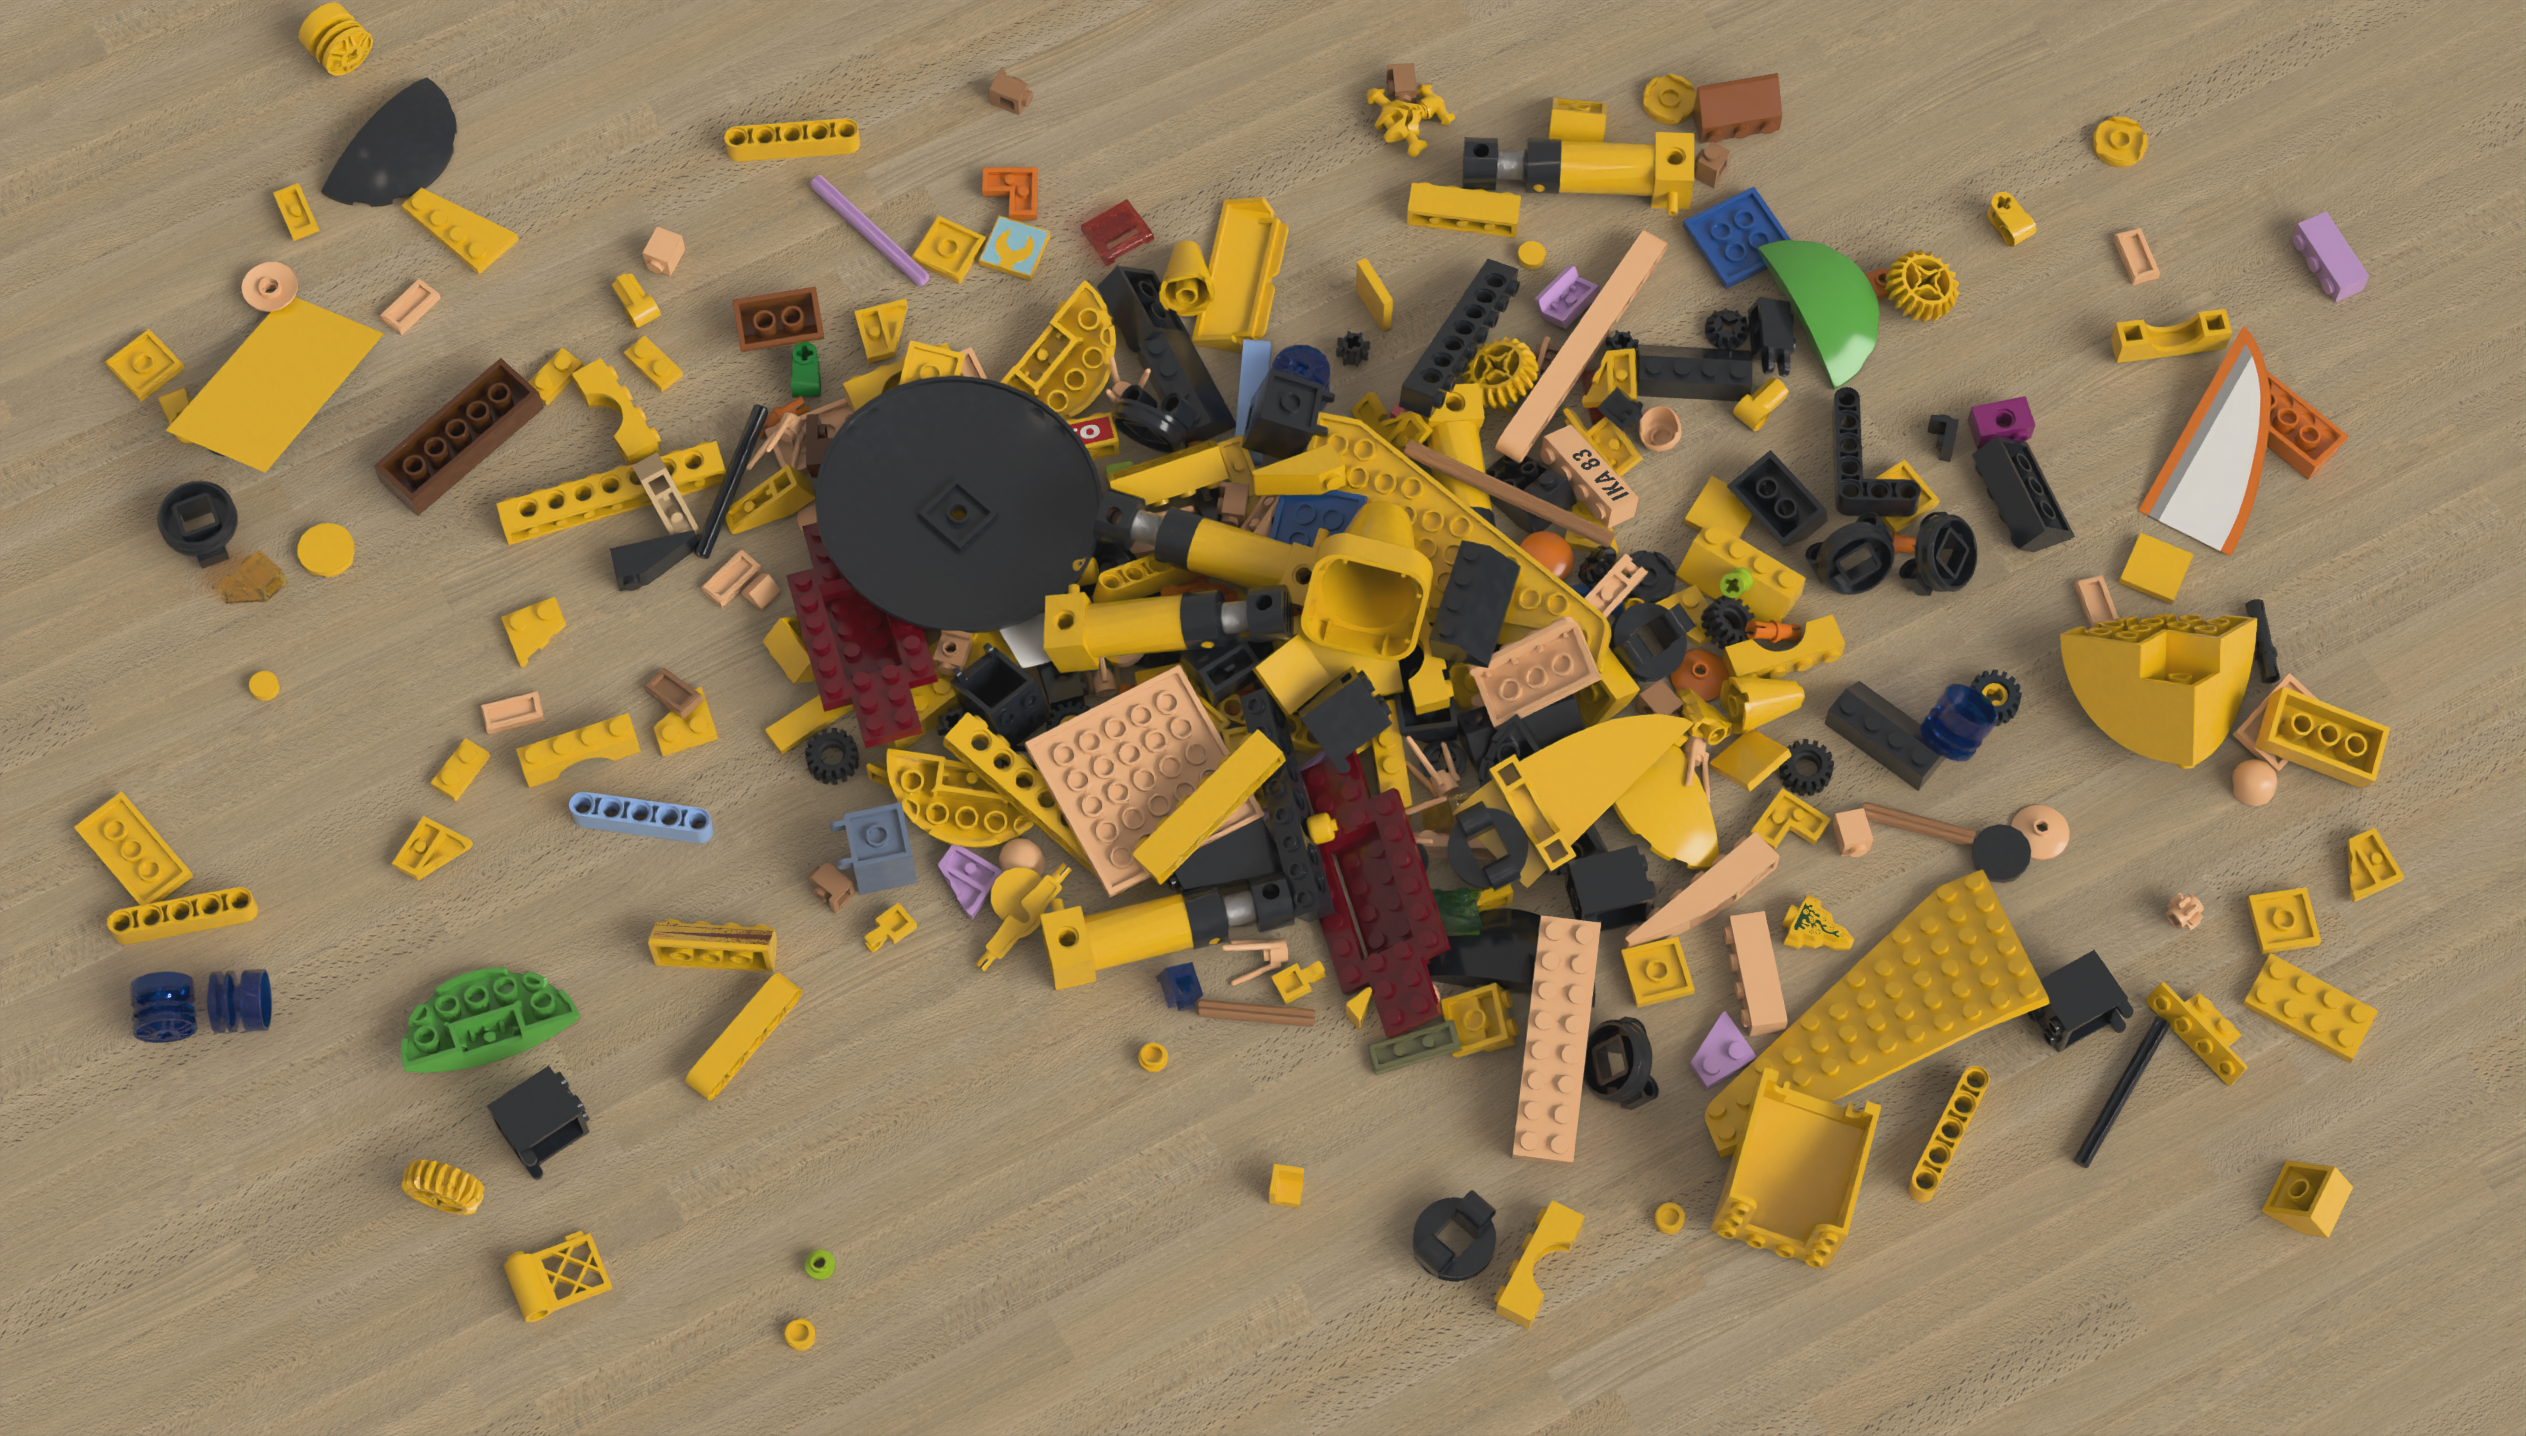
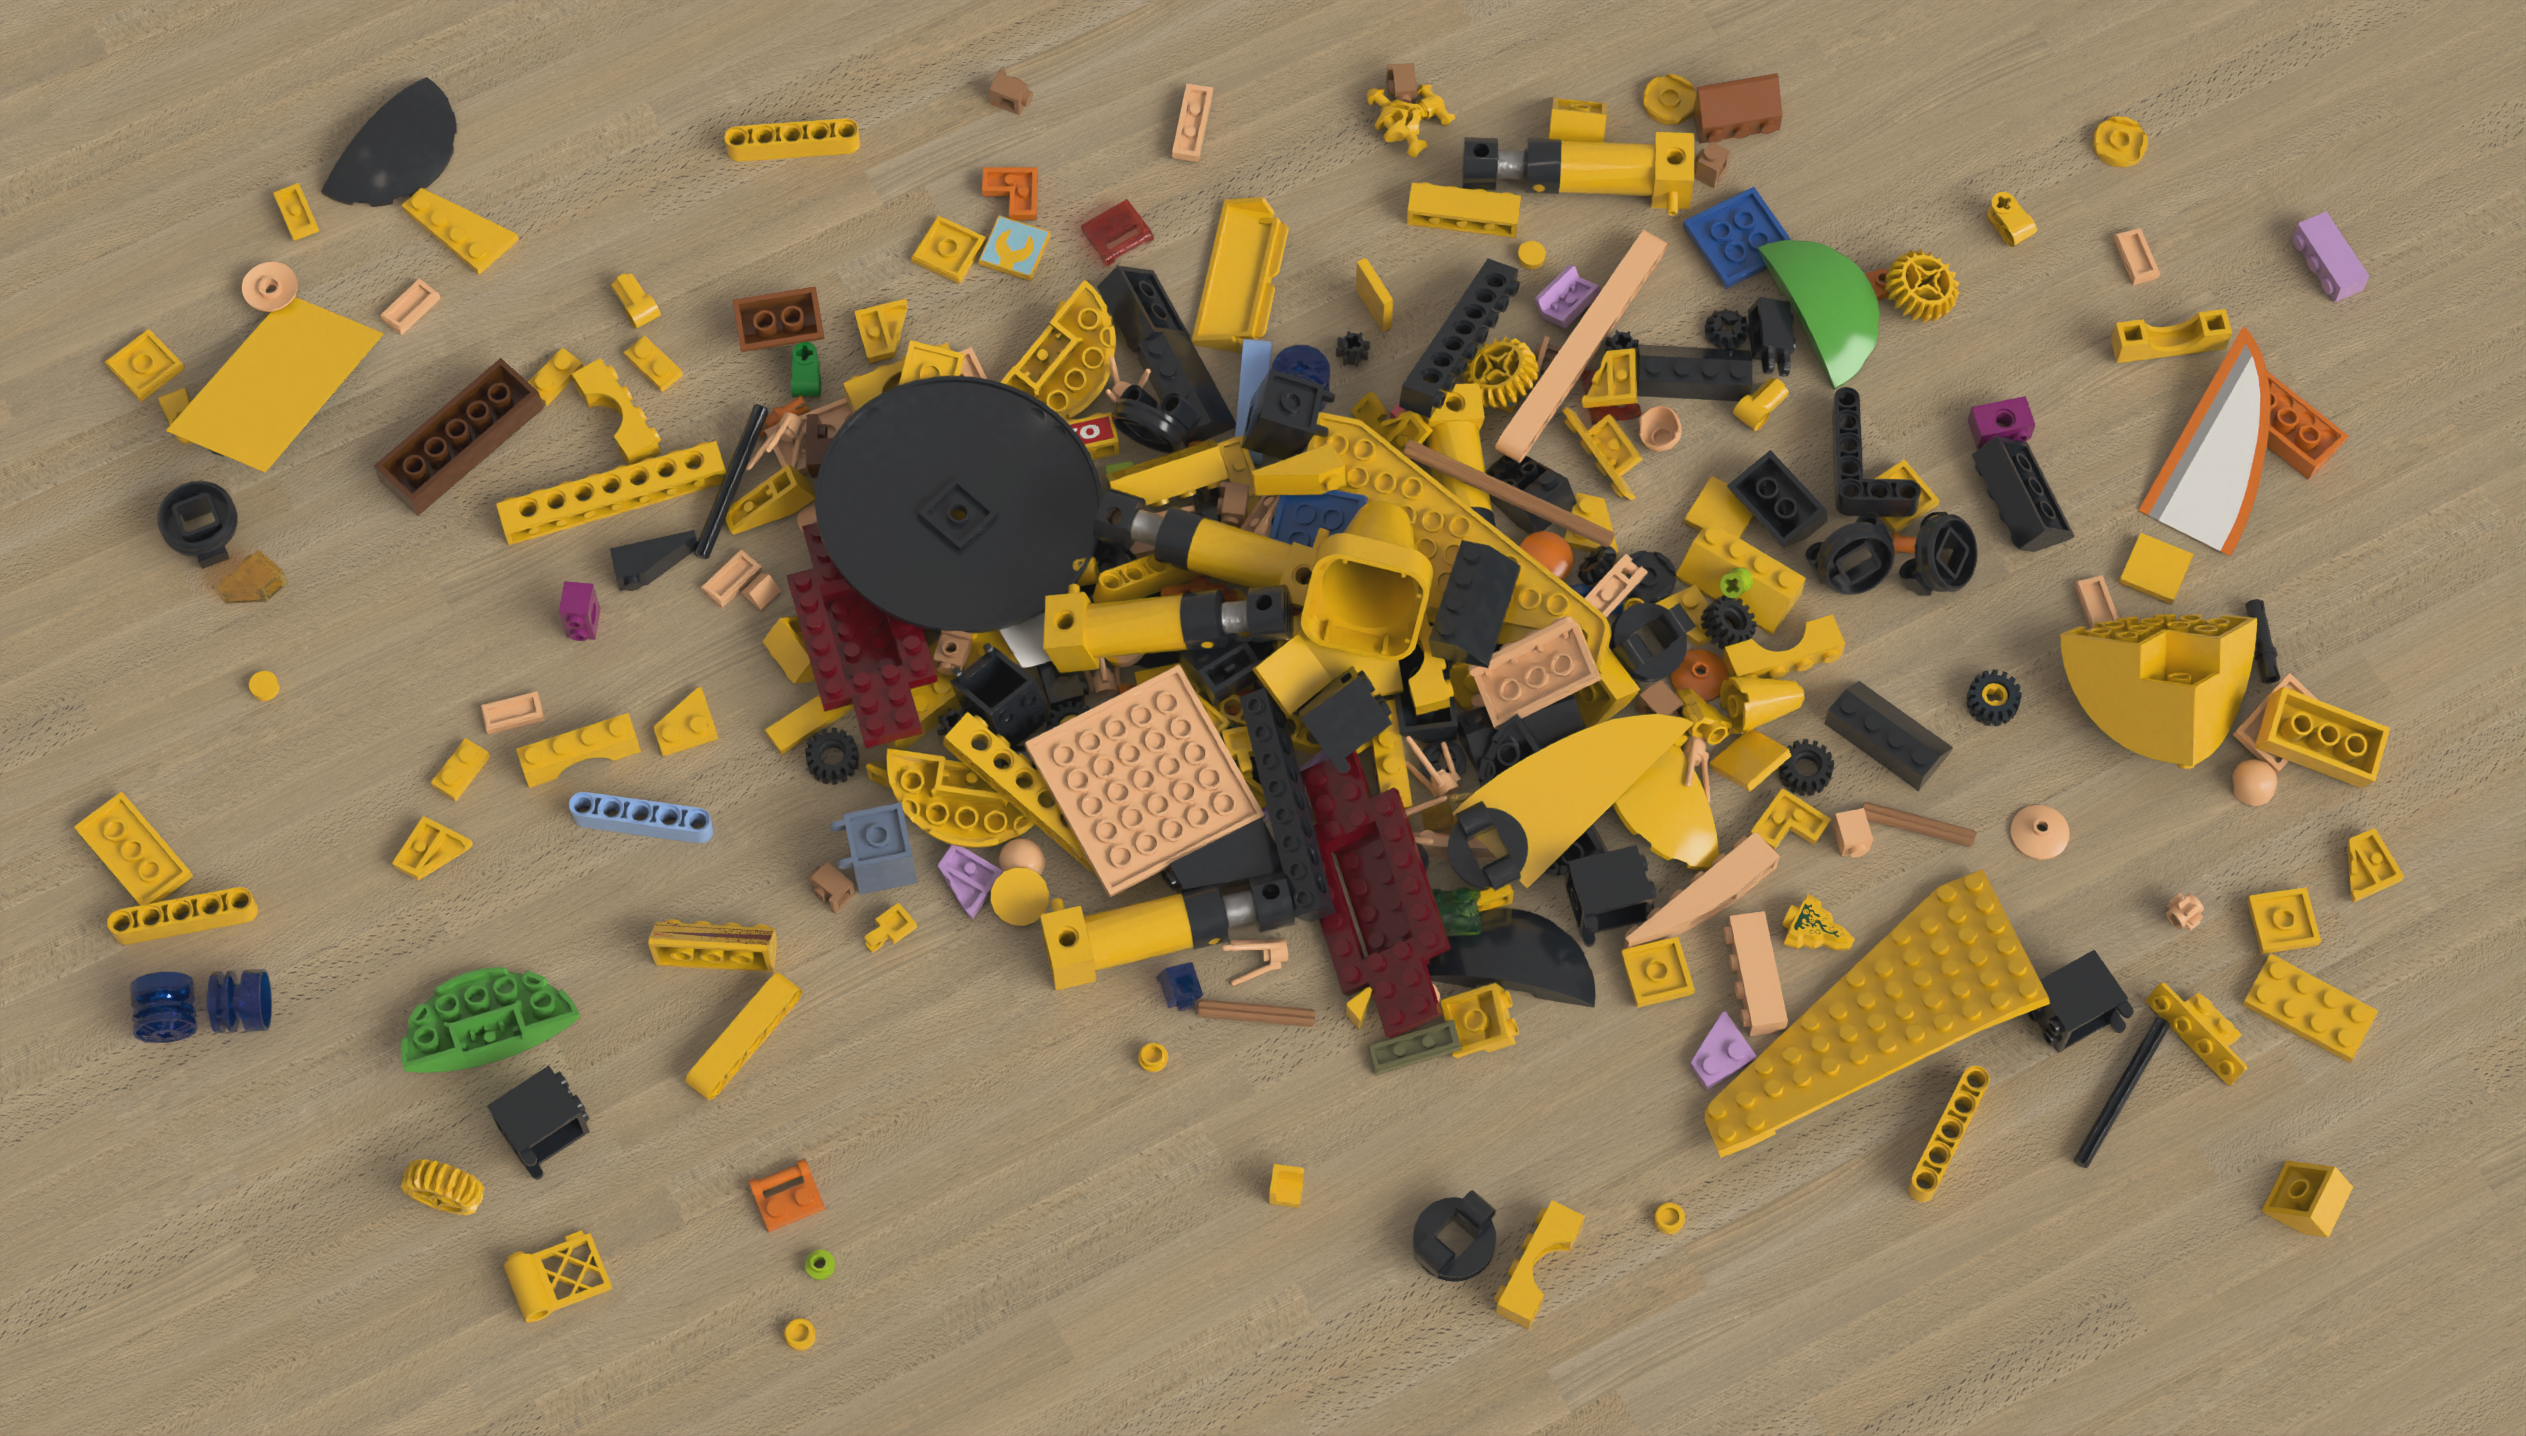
yellow tile [297,523,356,578] -> none
yellow wheel [298,2,373,76] -> none
yellow wing [501,596,566,667] -> none
tan slope [632,452,701,535] -> none
light nougat brick [642,226,685,276] -> none
medium nougat tile [643,668,704,719] -> none
lavender axle [810,175,929,287] -> none
yellow piece [975,862,1072,972] -> none
yellow brick [1132,729,1286,885] -> none
yellow cone [1159,240,1215,316] -> none
yellow plate [1271,961,1326,1005] -> none
yellow piece [1307,813,1338,845] -> none
yellow arch [1488,754,1576,873] -> none
light nougat brick [1512,915,1601,1166] -> none
light nougat brick [1540,425,1639,529] -> none
black piece [1583,1016,1659,1110] -> none
black bracket [1597,386,1643,431] -> none
yellow windscreen [1710,1067,1881,1269] -> none
orange pin [1745,620,1802,643] -> none
clear blue wheel [1920,684,1998,762] -> none
black bracket [1927,414,1959,462] -> none
black tile [1971,824,2031,883] -> none
none -> magenta brick [559,581,601,641]
none -> orange plate [748,1158,825,1232]
none -> light nougat plate [1172,84,1213,162]

